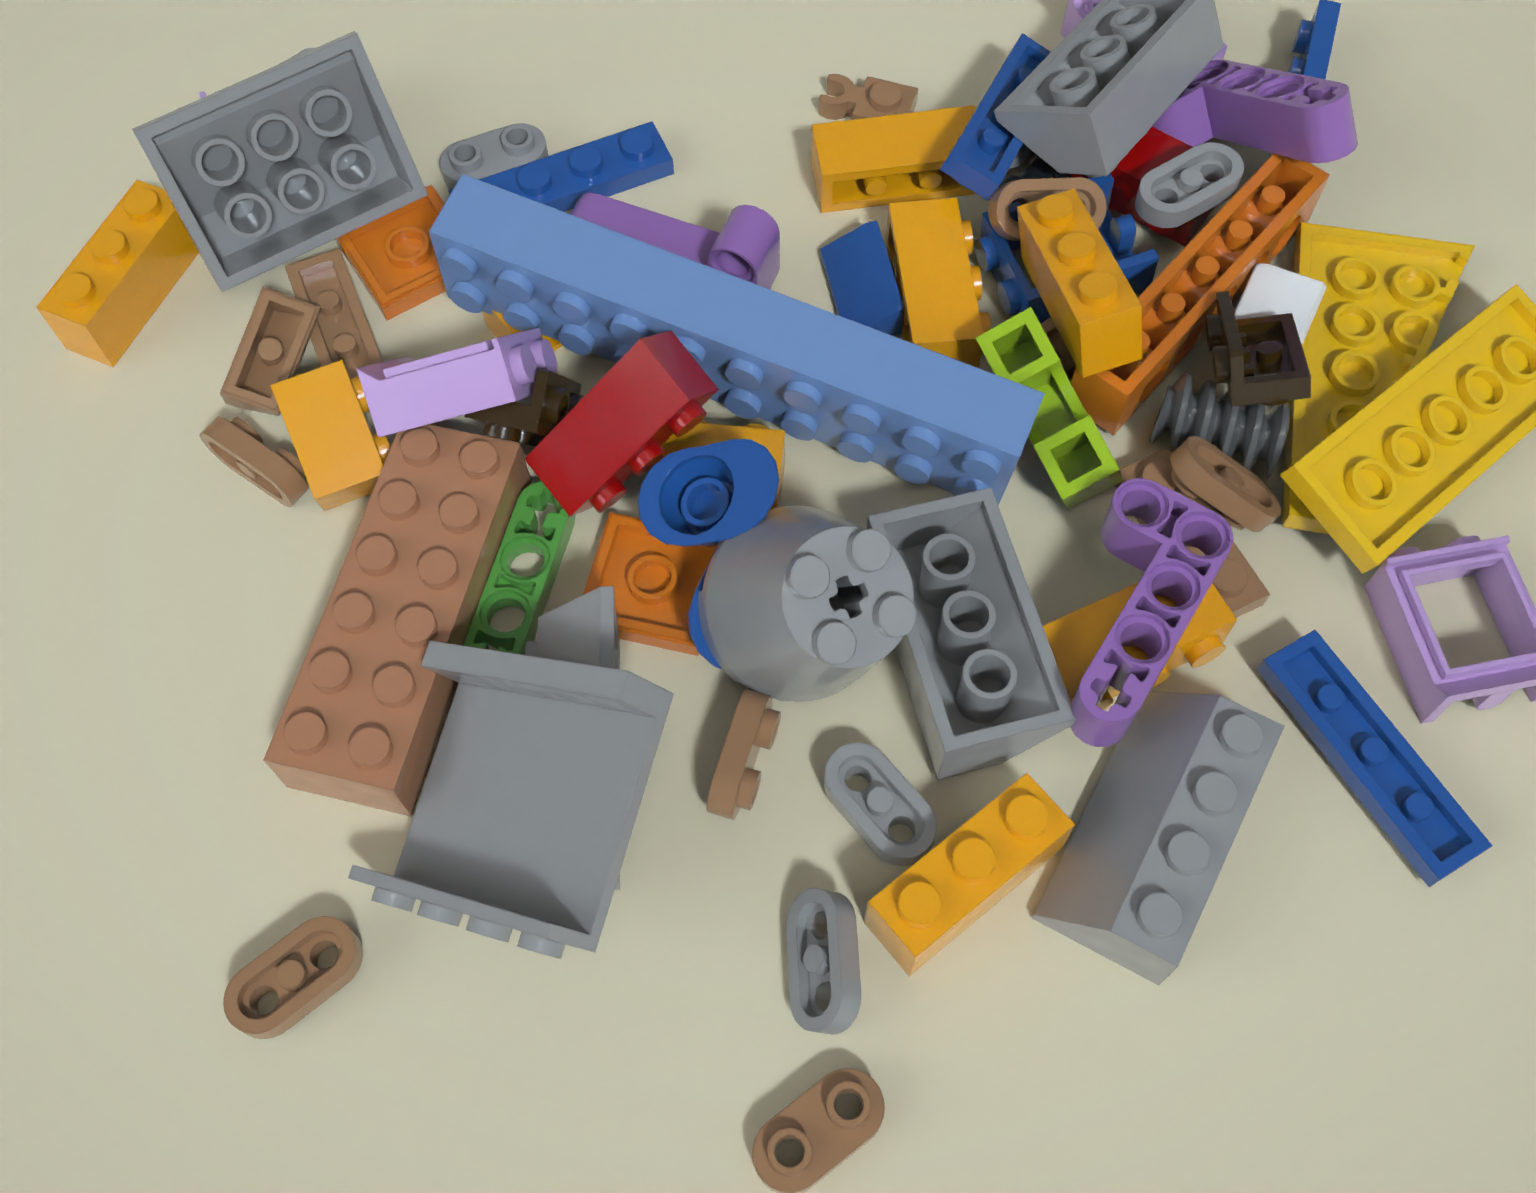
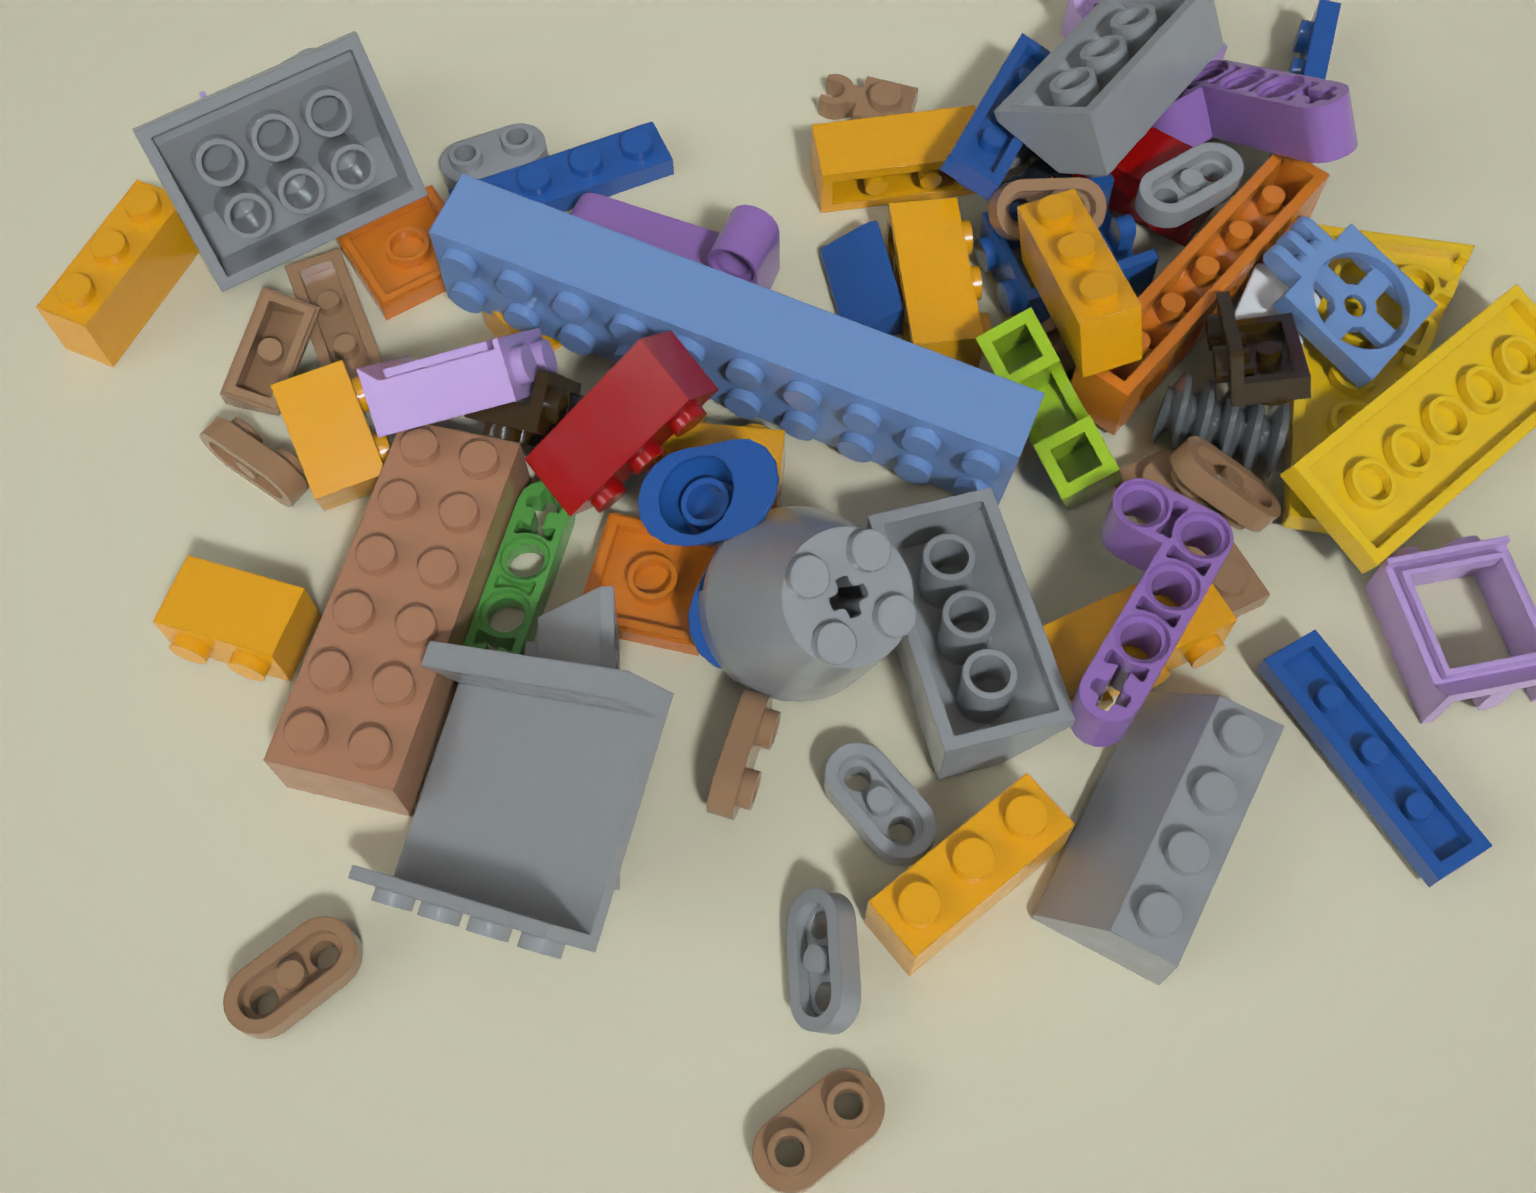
none -> light orange brick [152,555,322,682]
none -> medium blue piece [1263,216,1438,389]

